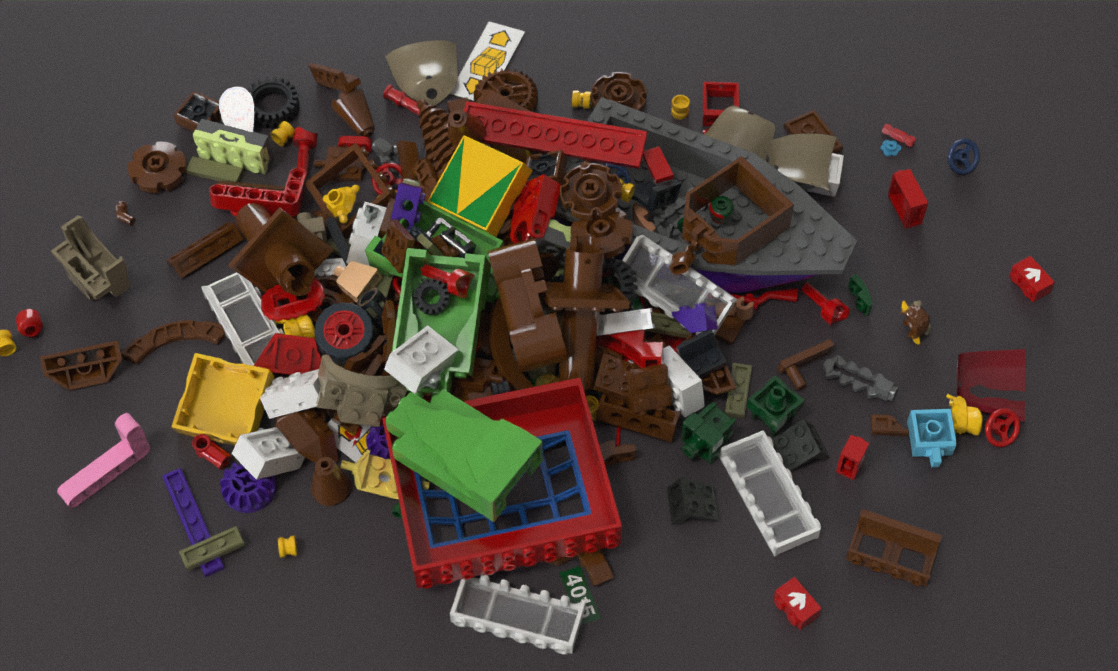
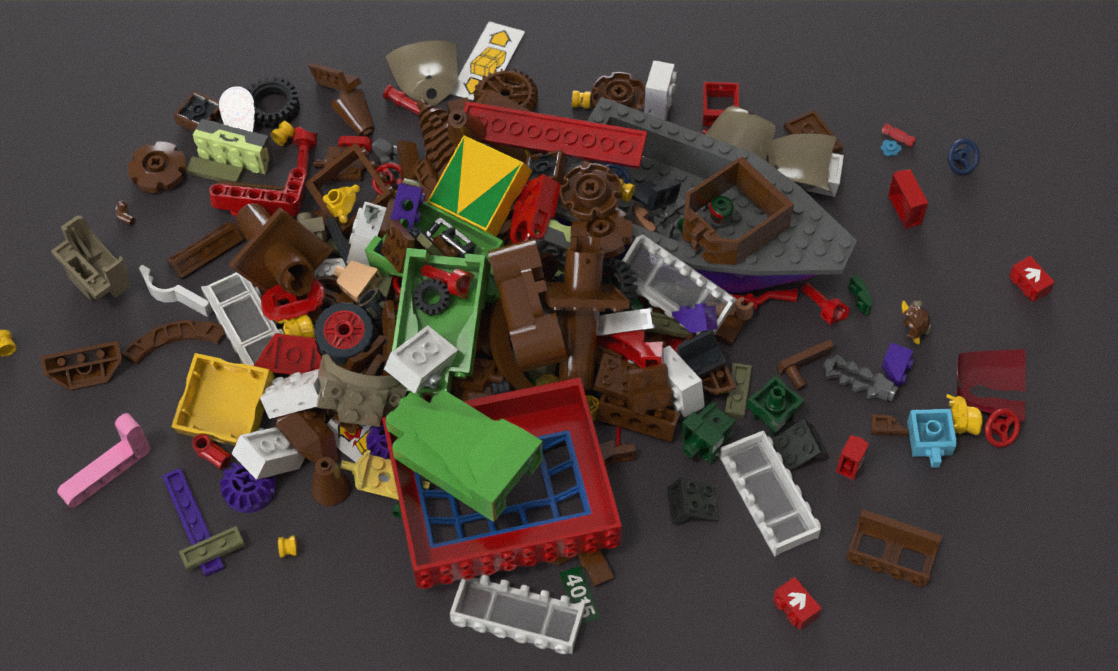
red head [16,309,43,337] -> none
red tile [643,147,673,184] -> none
reddish brown piece [670,246,695,275] -> none
yellow wheel [671,95,690,120] -> none
none -> white piece [139,265,212,317]
none -> white piece [644,60,677,121]
none -> dark purple slope [882,342,914,387]

